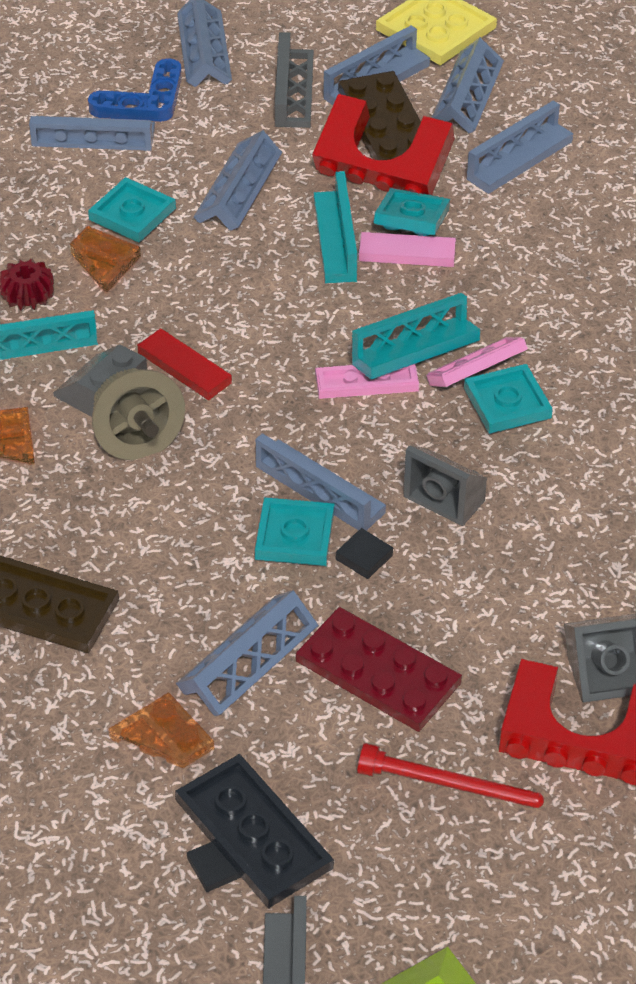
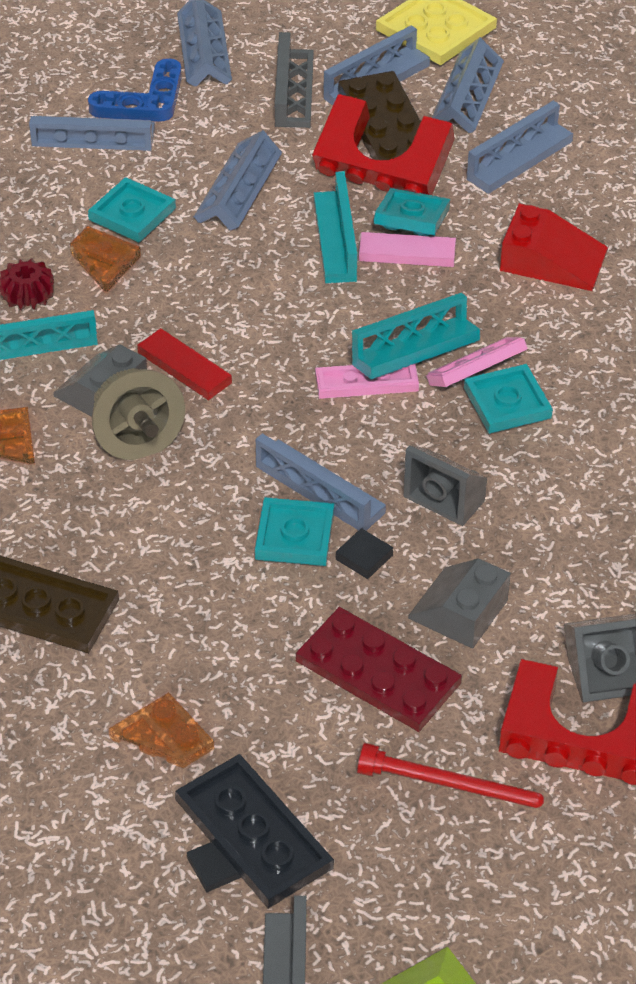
sand blue fence [176,590,319,716] -> none
none -> dark grey slope [408,558,511,649]
none -> red slope [500,203,608,291]

